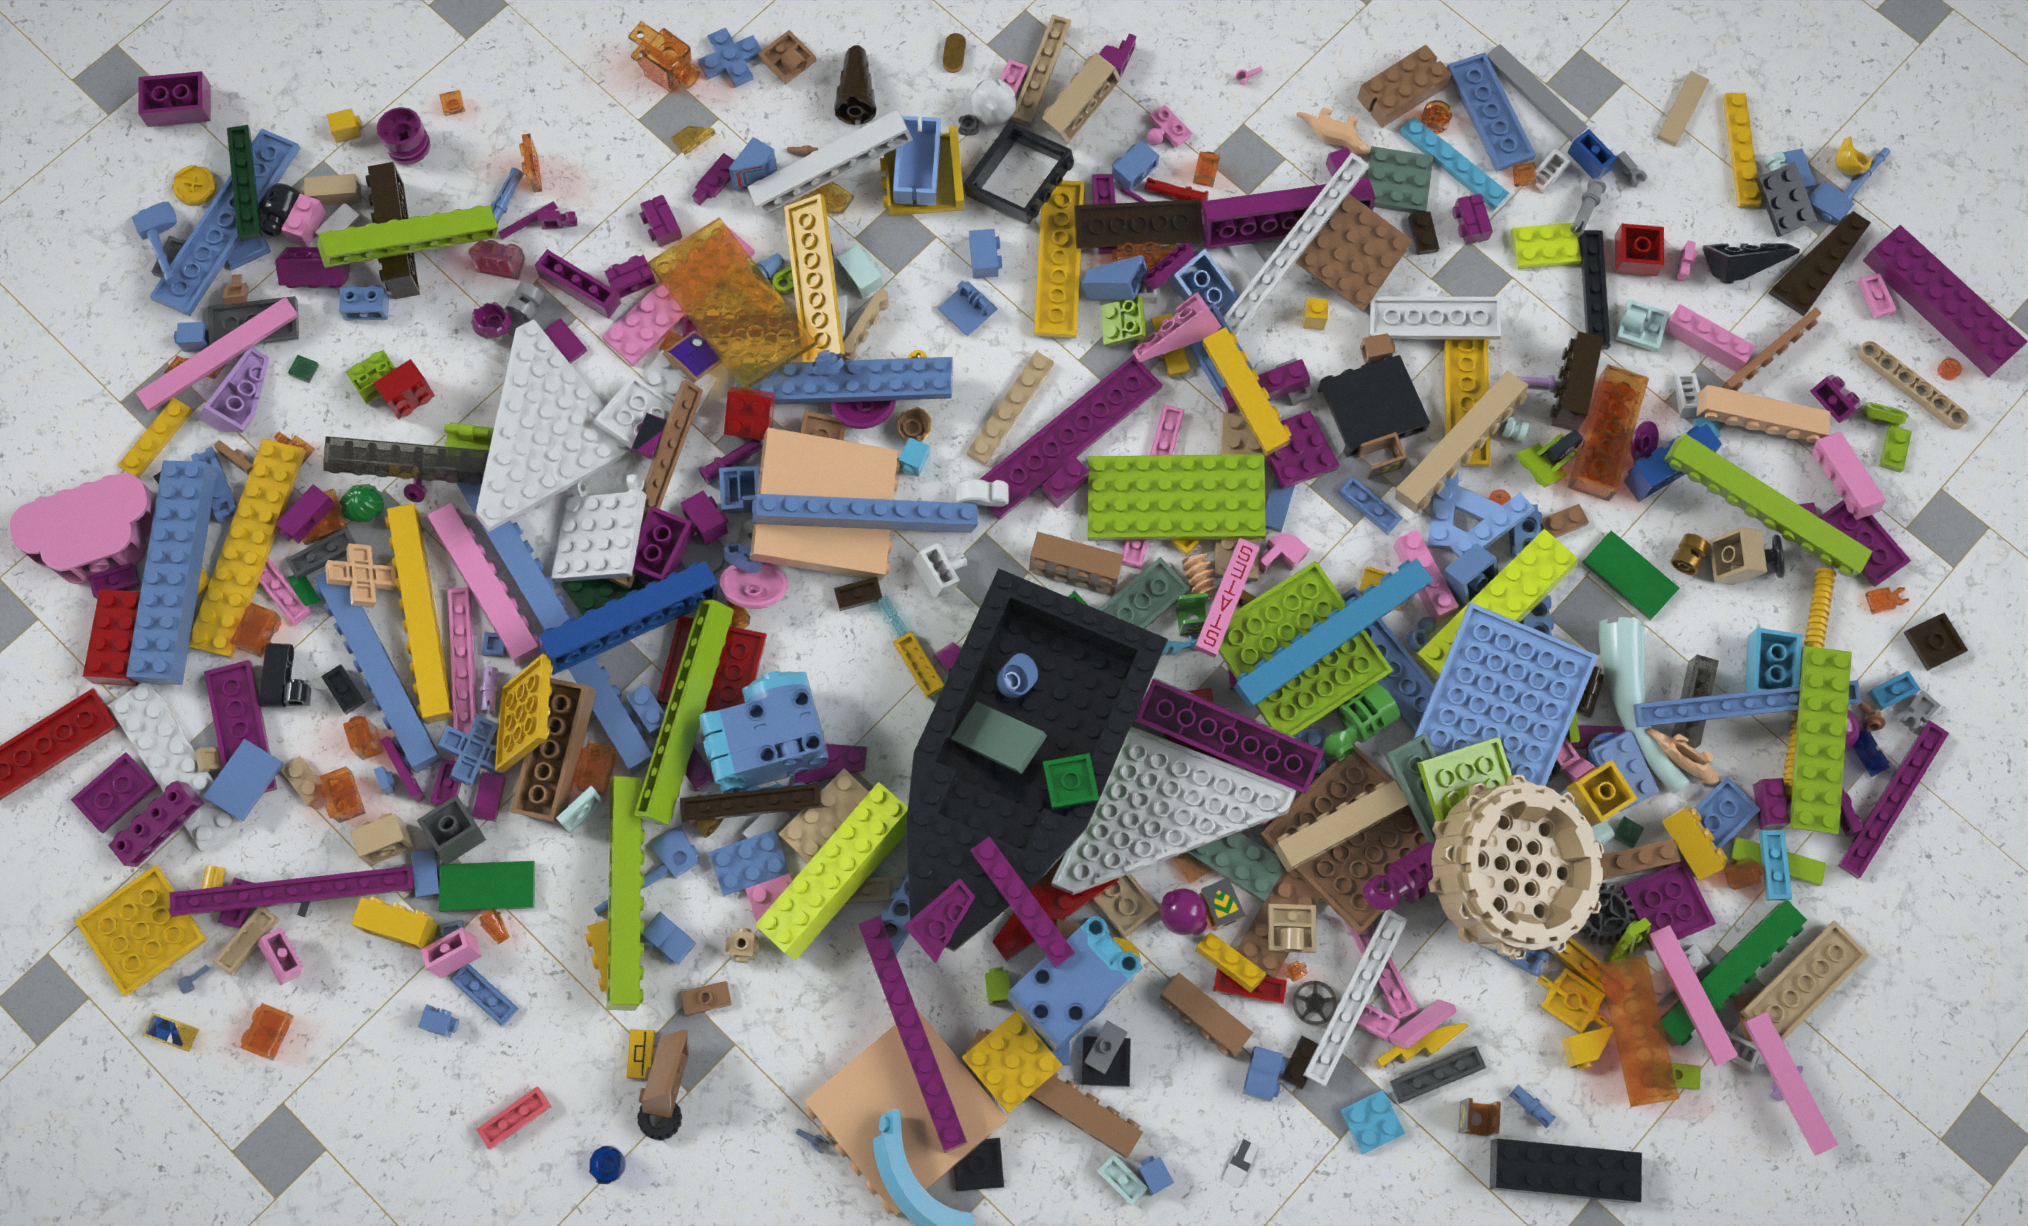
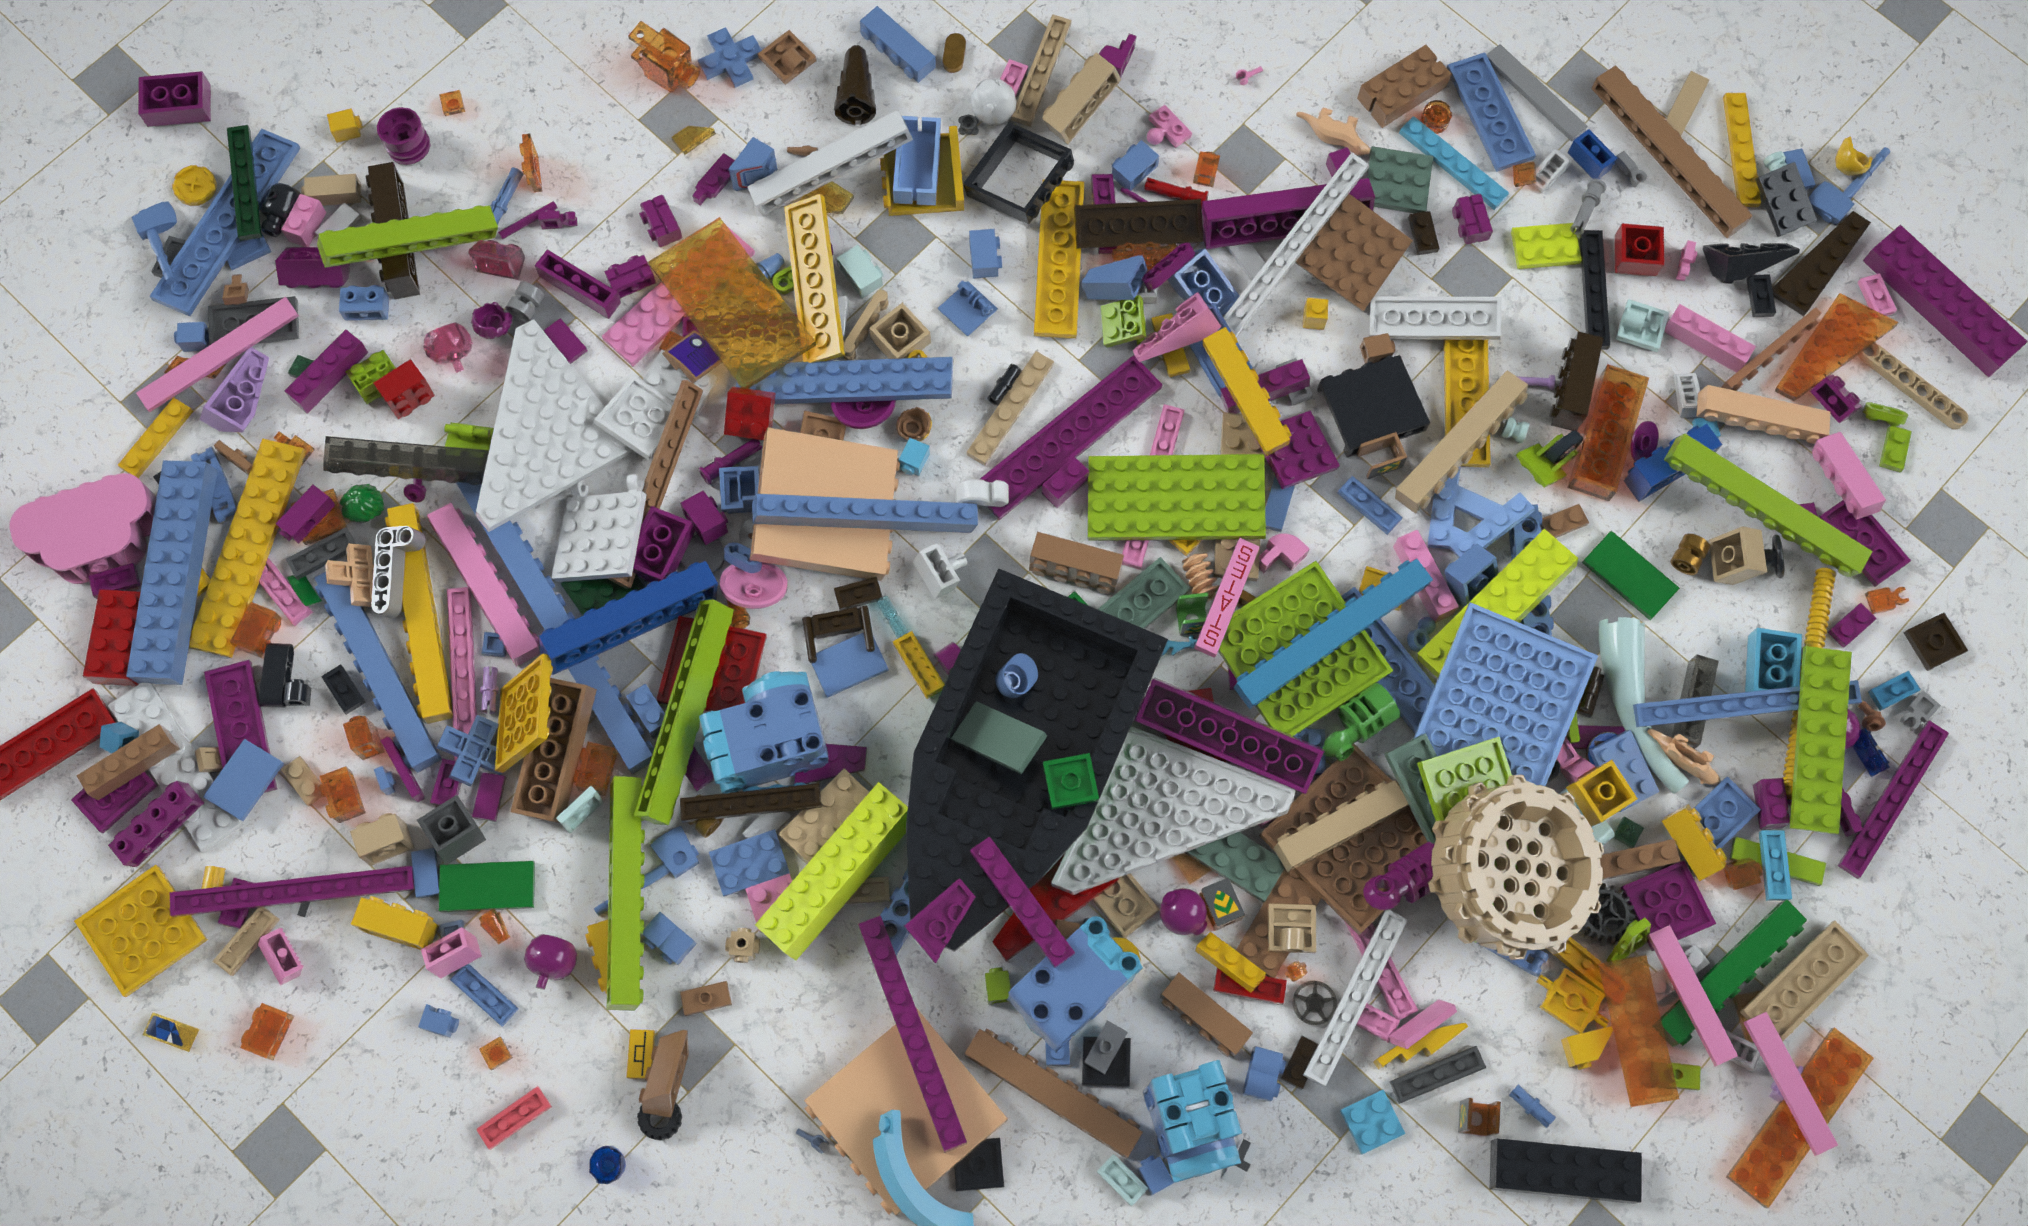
sand blue hand [178,965,209,994] -> none
black tile [631,413,667,460] -> none
medium blue plate [811,350,844,377] -> none
yellow plate [962,1010,1063,1114] -> none
clear orange tile [1488,489,1511,506] -> none
clear orange tile [1937,358,1962,380] -> none
none -> medium nougat brick [77,724,180,800]
none -> dark azure brick [99,722,139,754]
none -> magenta brick [284,329,368,414]
none -> light grey beam [371,526,426,618]
none -> clear pink piece [423,322,473,373]
none -> clear orange plate [479,1037,513,1070]
none -> magenta piece [524,934,577,990]
none -> dark brown plate [802,606,875,663]
none -> medium blue tile [811,633,889,698]
none -> medium blue brick [860,6,936,83]
none -> tan brick [869,302,931,359]
none -> black pin [987,364,1022,406]
none -> medium azure piece [1143,1060,1242,1183]
none -> medium nougat brick [1591,65,1752,238]
none -> clear orange plate [1726,1027,1874,1209]
none -> black plate [1746,274,1776,317]
none -> clear orange wing [1775,293,1899,401]
none -> magenta plate [1828,603,1877,648]

